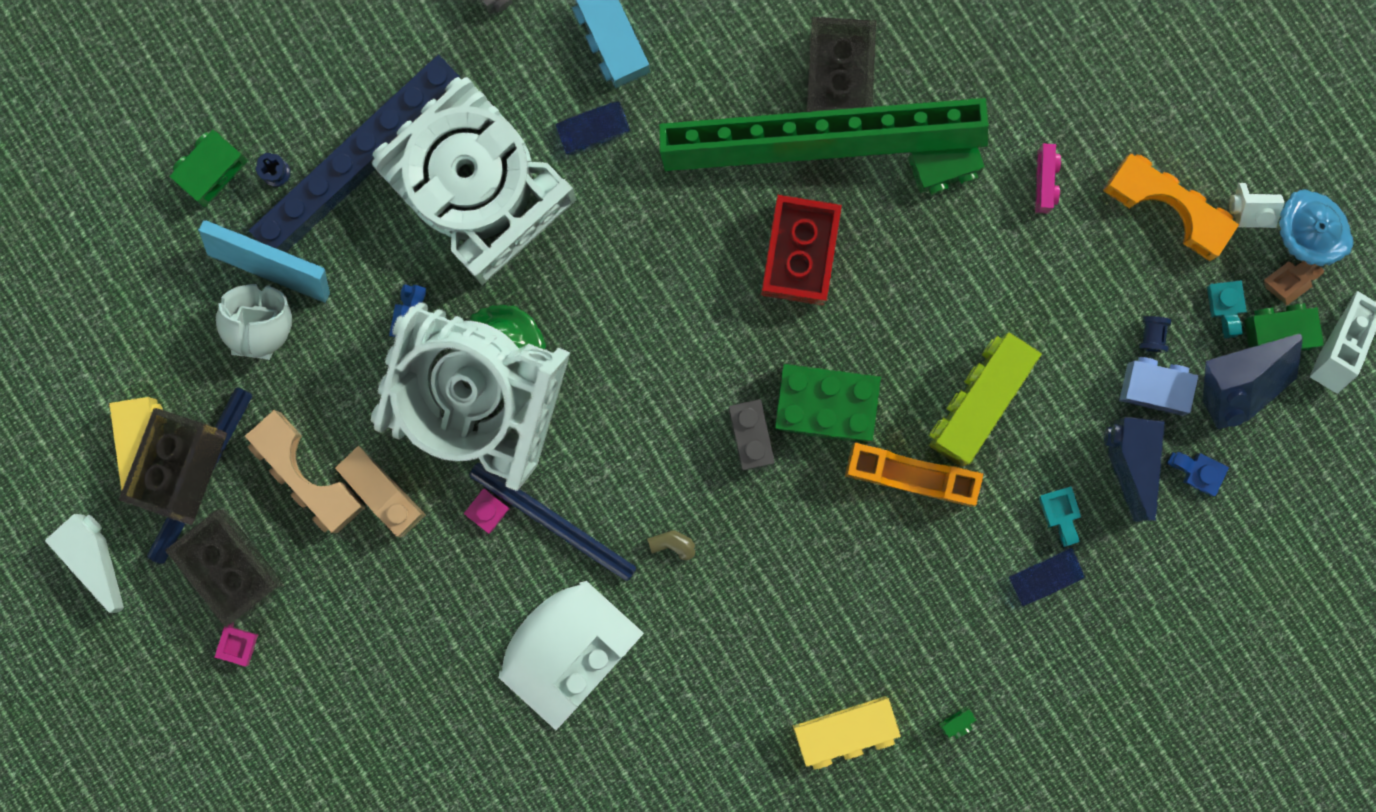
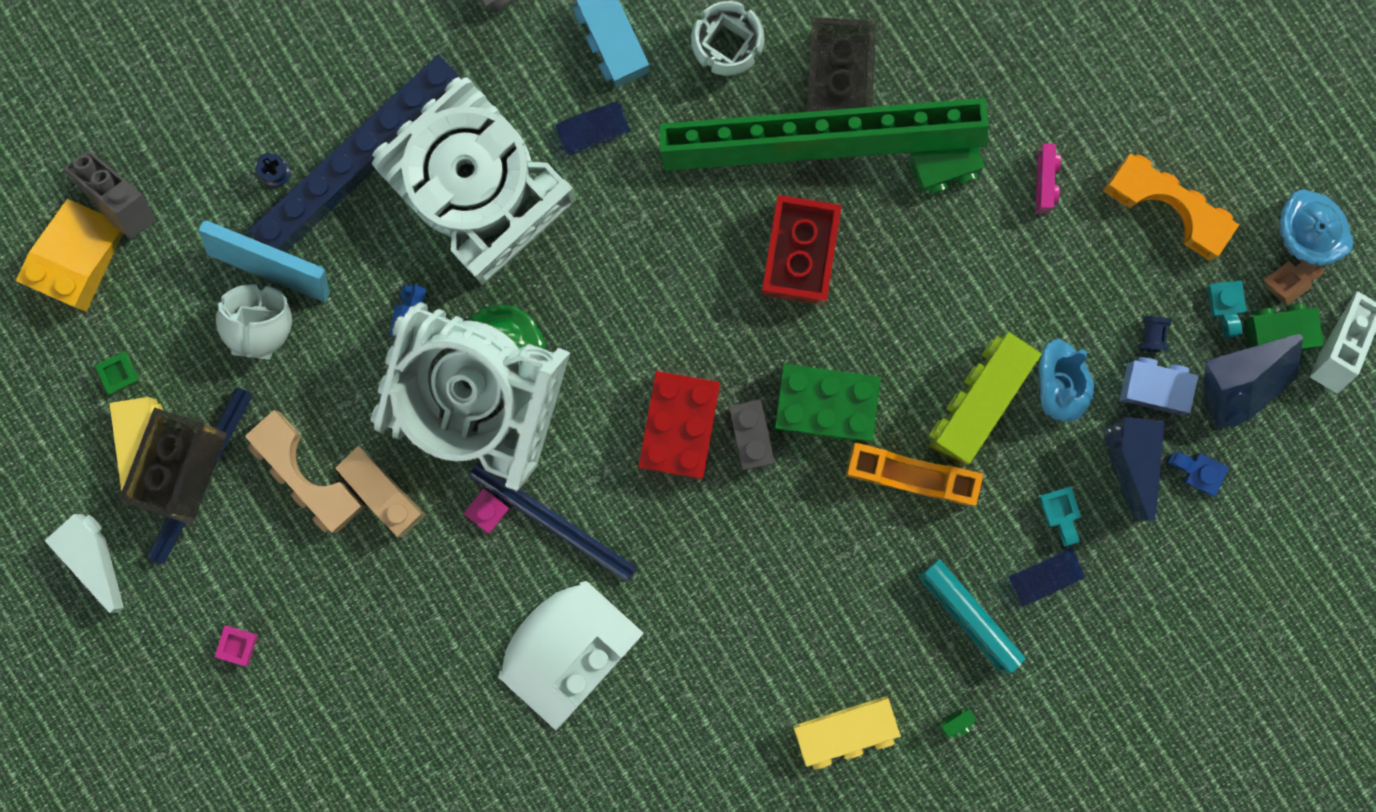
clear smoke brick [165,509,286,628] -> none
green brick [169,129,248,208] -> none
olive arm [647,530,695,561] -> none
light aqua bracket [1229,183,1284,228] -> none
none -> yellow slope [16,199,123,312]
none -> dark grey slope [63,150,156,239]
none -> green plate [94,352,141,396]
none -> red brick [639,371,720,480]
none -> light aqua piece [691,1,764,76]
none -> teal brick [918,558,1026,674]
none -> dark azure piece [1038,338,1094,422]

